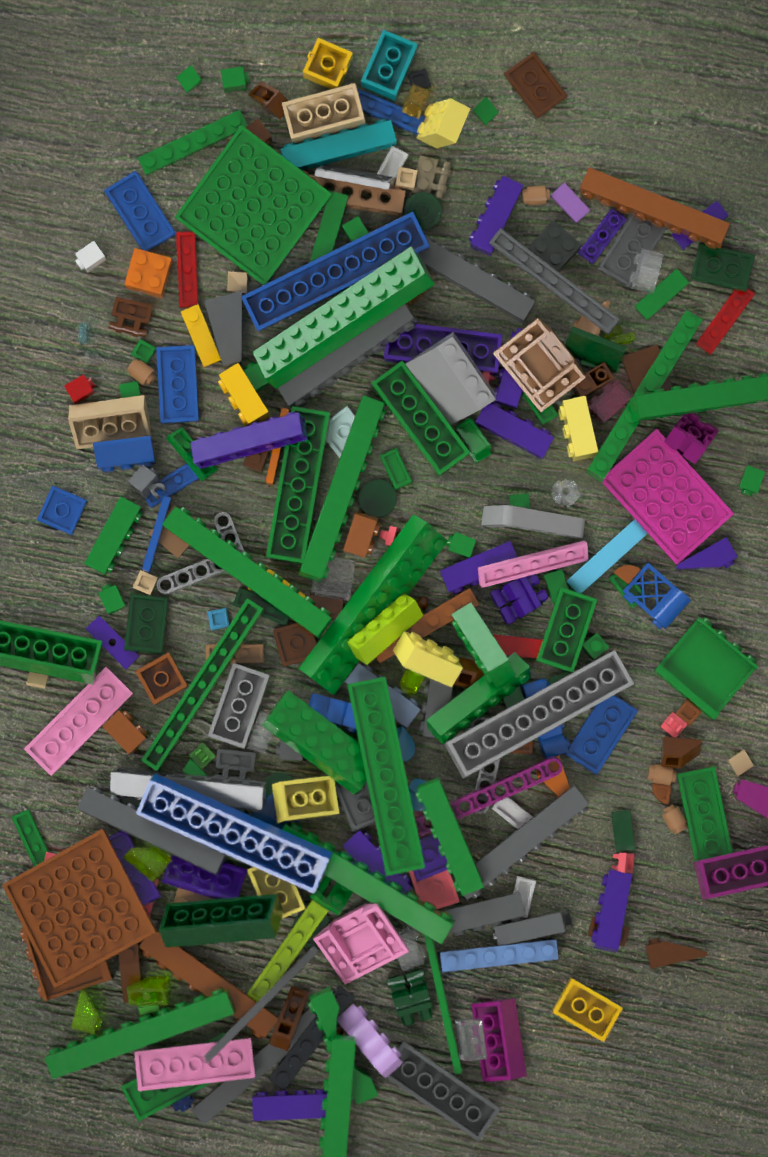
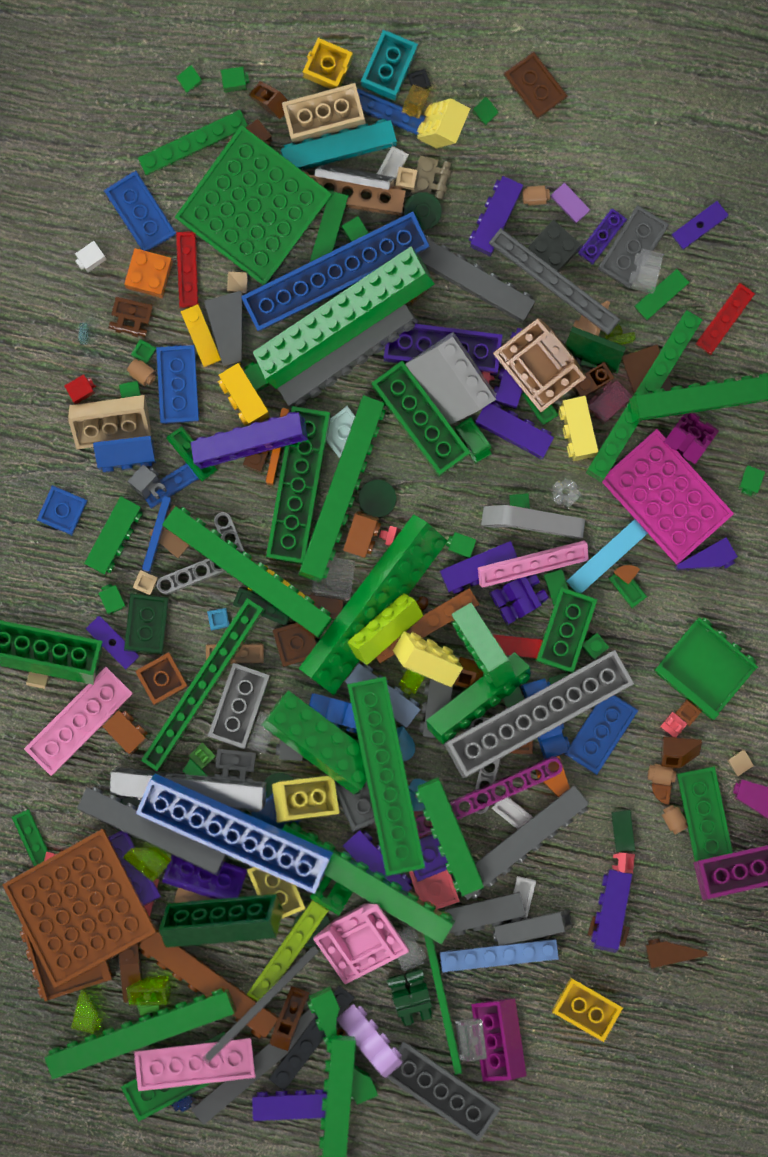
green tile [379,447,413,490] -> none
dark orange brick [580,167,730,249] -> none
blue piece [622,563,691,630] -> none
dark green tile [691,243,755,292] -> none

